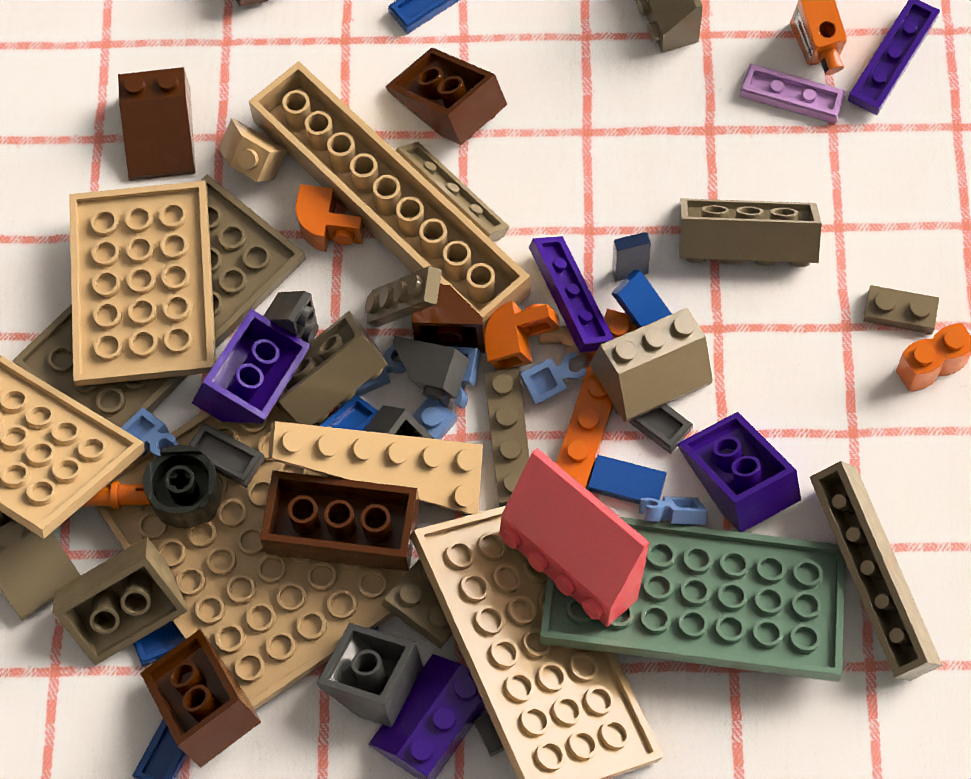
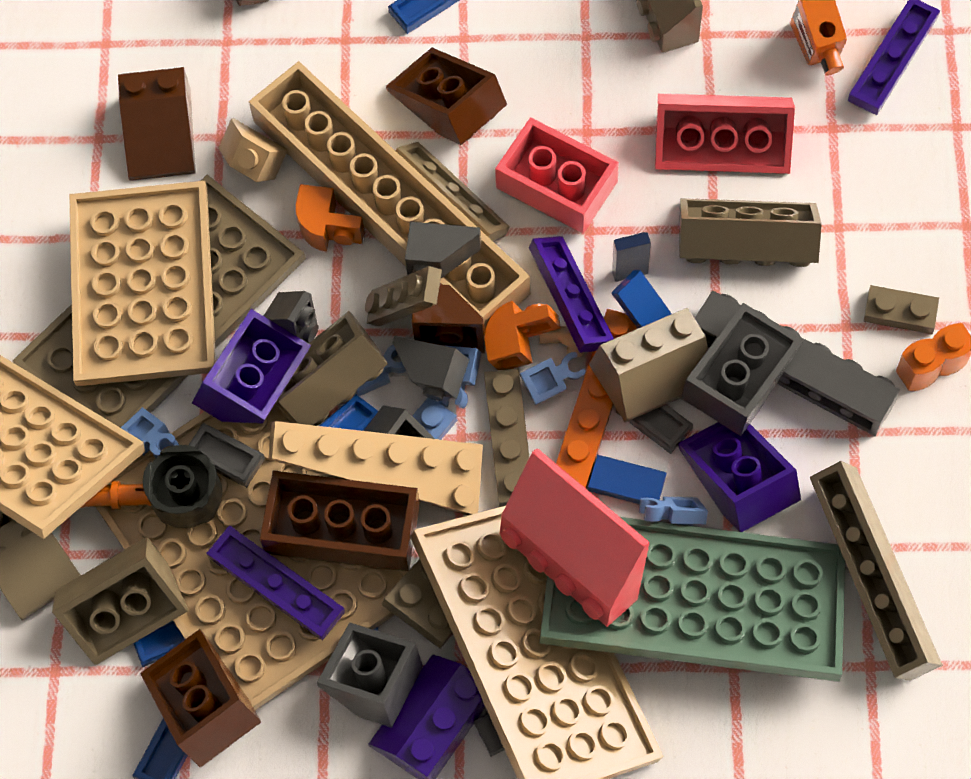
lavender tile [739,64,846,124] -> none
none -> dark purple plate [206,525,345,641]
none -> dark grey slope [405,222,481,278]
none -> coral brick [495,117,619,234]
none -> coral slope [655,94,795,174]
none -> dark grey slope [681,303,804,436]
none -> dark grey brick [694,290,900,437]

